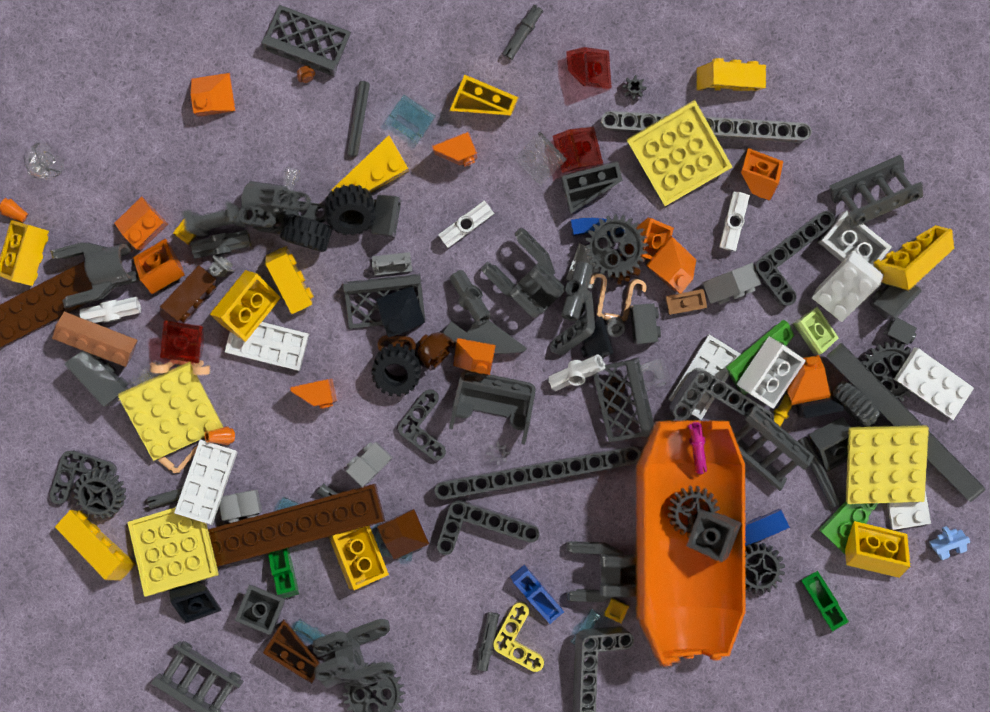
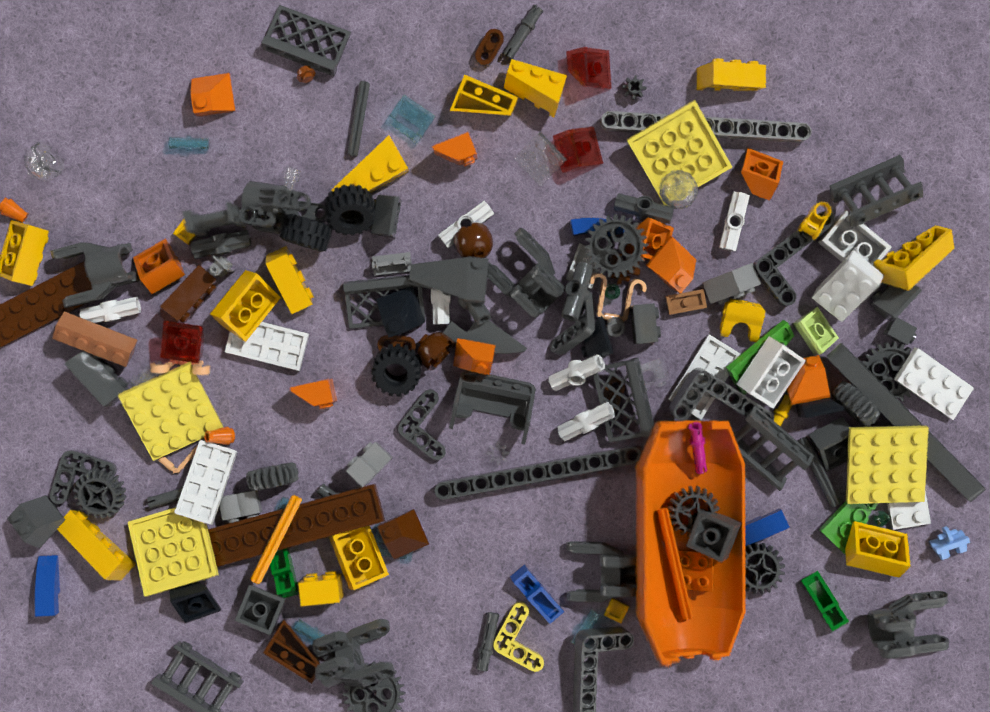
orange slope [114,197,168,251] -> none
dark grey beam [437,499,540,555] -> none
dark grey wedge [560,161,623,214] -> none
none -> dark grey slope [7,495,65,548]
none -> blue slope [35,555,60,617]
none -> clear light blue pin [169,136,209,151]
none -> dark grey gear [246,462,299,491]
none -> light orange axle [251,495,302,584]
none -> yellow brick [299,571,344,606]
none -> dark grey wedge [409,257,489,304]
none -> white piece [431,288,451,324]
none -> reddish brown cylinder [454,223,493,258]
none -> reddish brown plate [475,29,504,66]
none -> yellow wedge [503,59,567,118]
none -> white piece [557,402,615,441]
none -> clear green hinge [605,284,620,300]
none -> dark grey piece [614,193,674,224]
none -> orange axle [657,508,693,620]
none -> clear cylinder [659,170,698,209]
none -> orange hinge [678,550,714,592]
none -> yellow piece [719,298,765,342]
none -> yellow piece [798,202,831,240]
none -> dark grey piece [867,591,949,659]
none -> clear green hinge [873,511,891,527]

